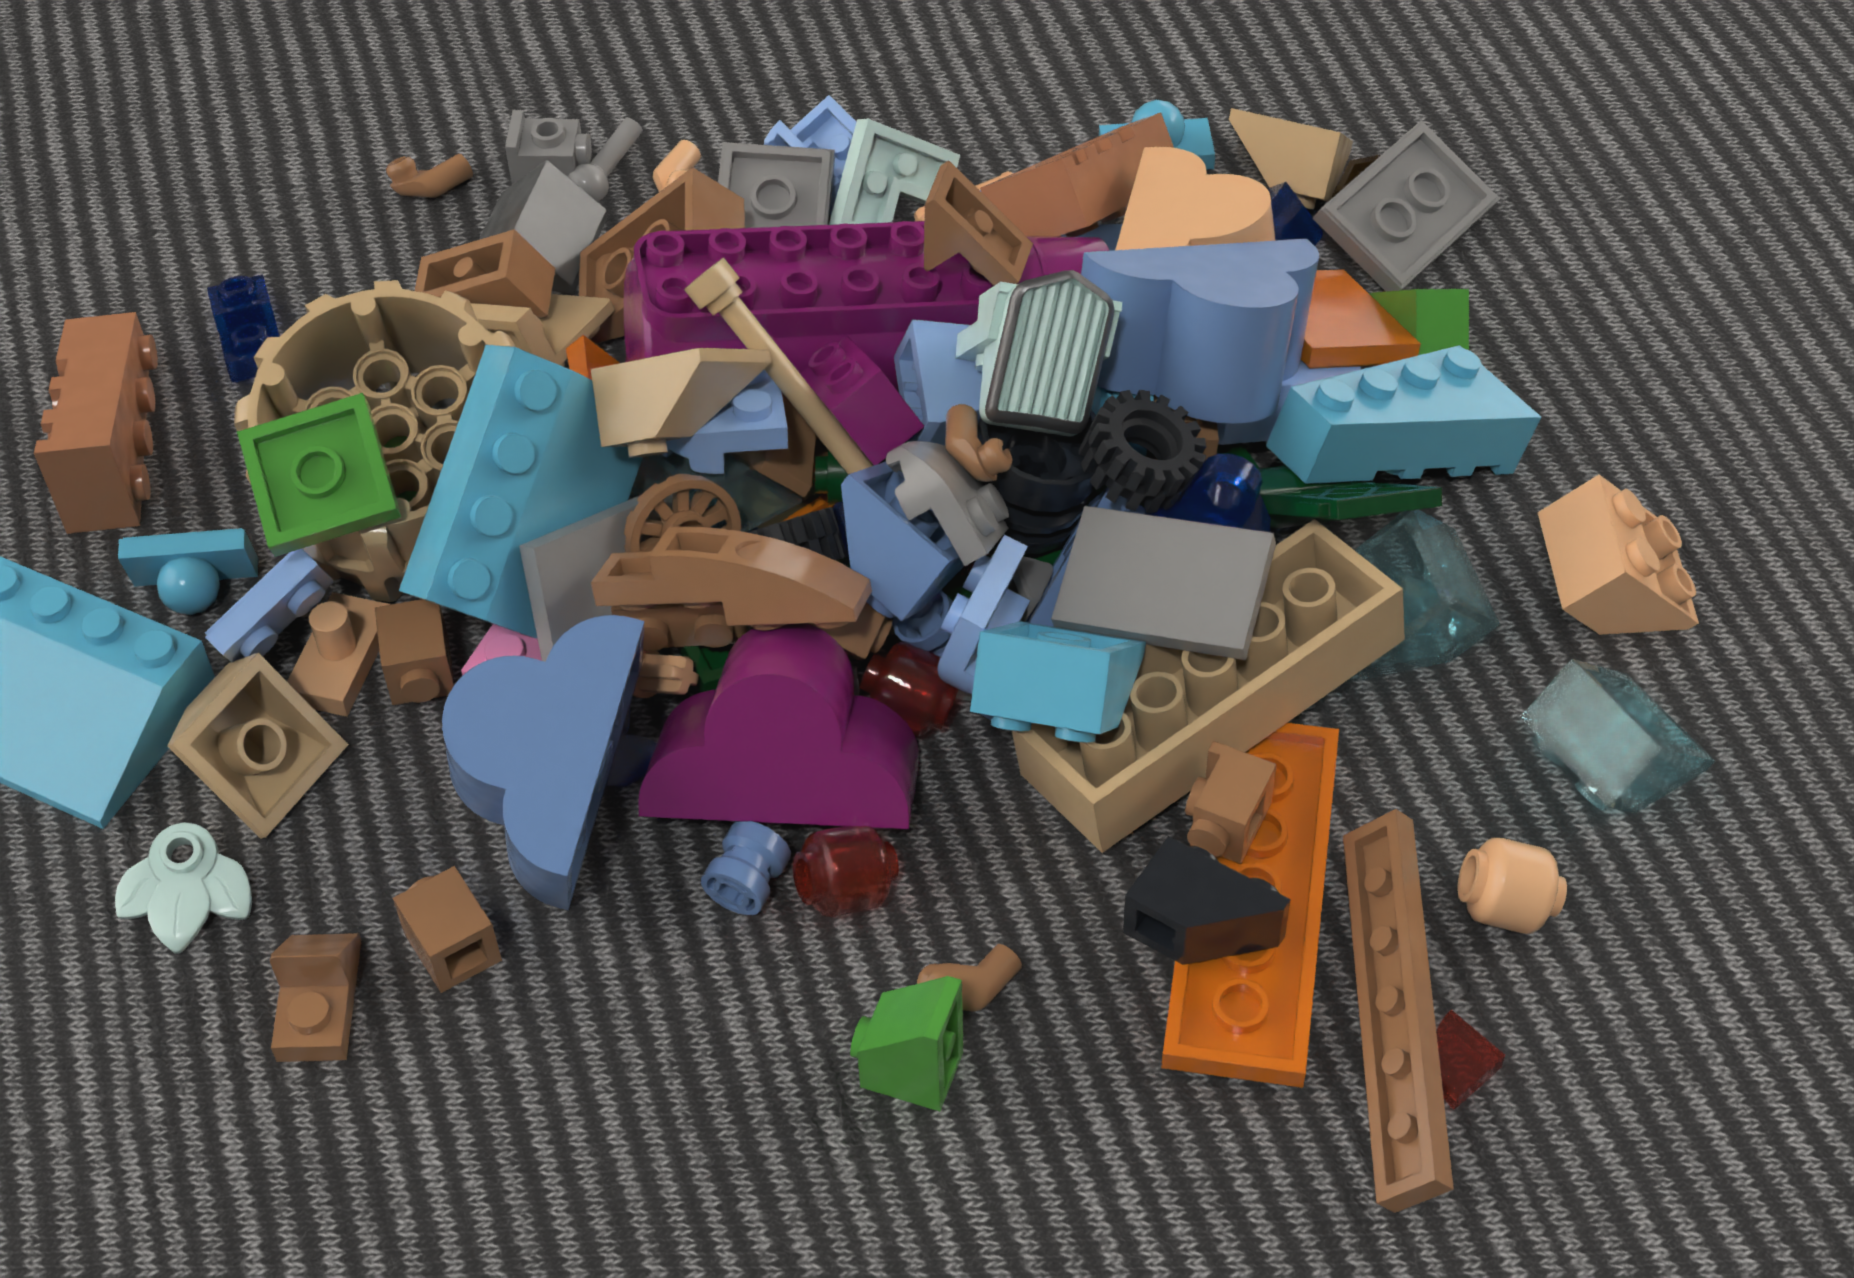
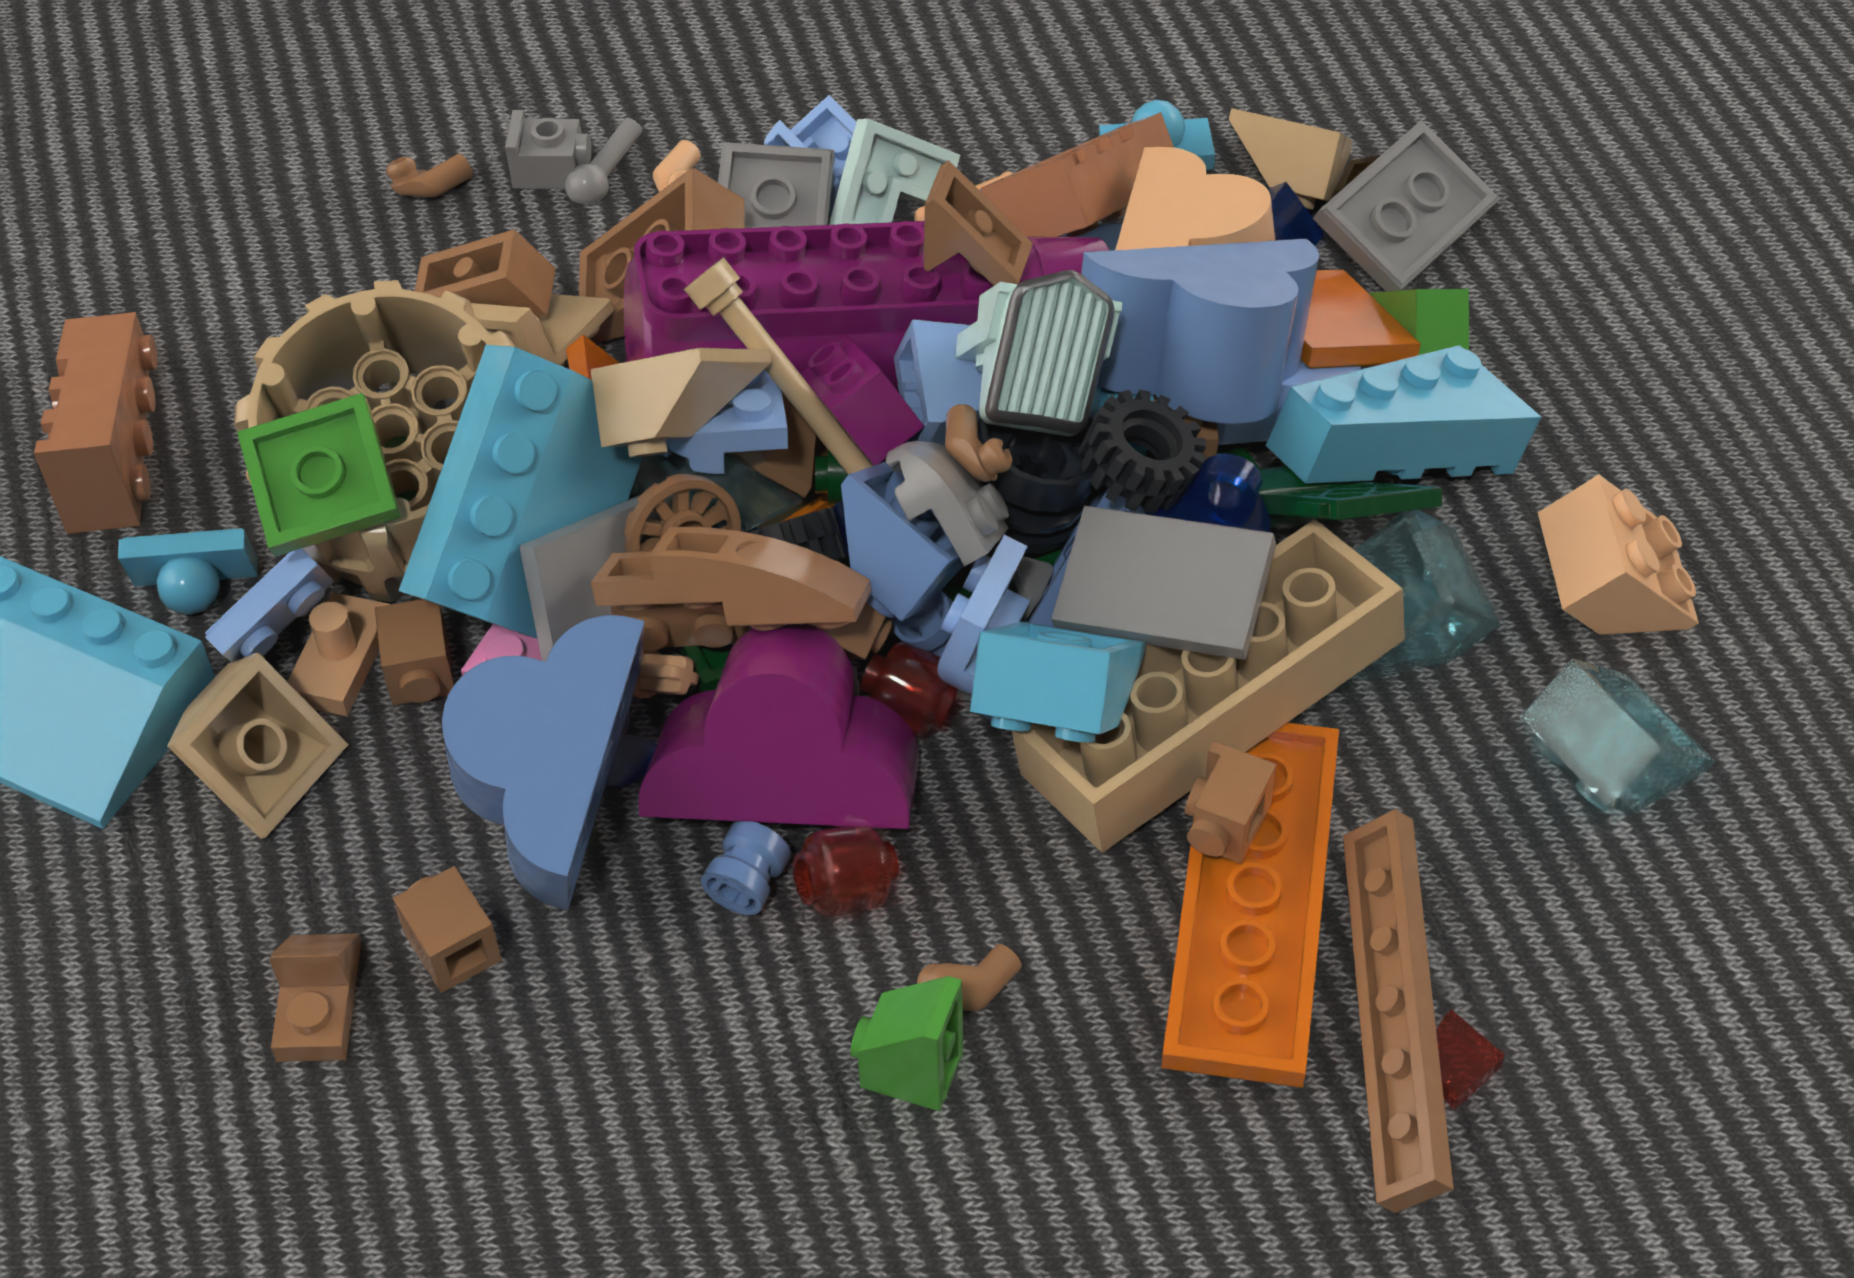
light aqua plate [115,822,252,954] -> none
clear blue slope [207,274,280,383] -> none
slope [479,160,608,294] -> none
black slope [1123,836,1291,965] -> none
light nougat head [1458,838,1567,934] -> none

